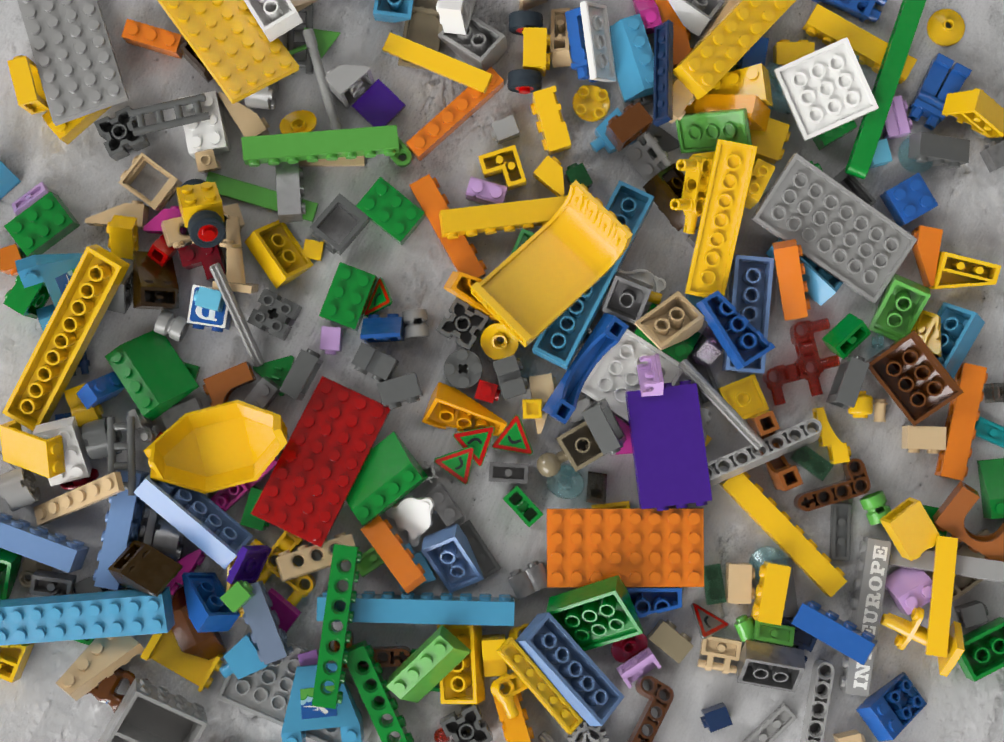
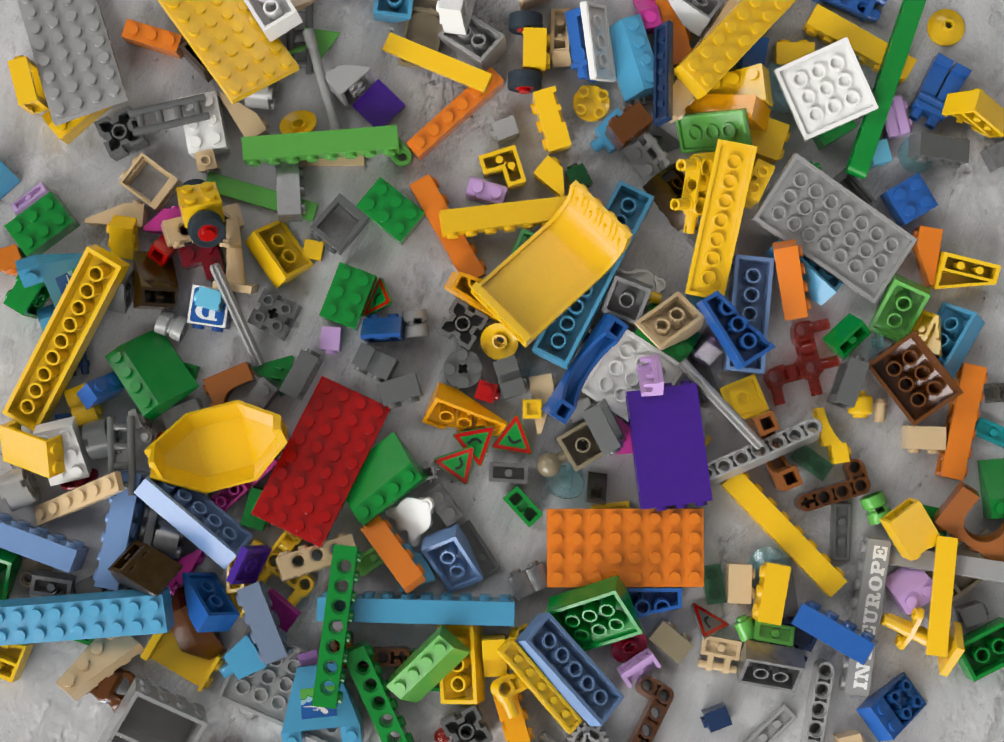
bright green brick [220,580,255,613] -> none

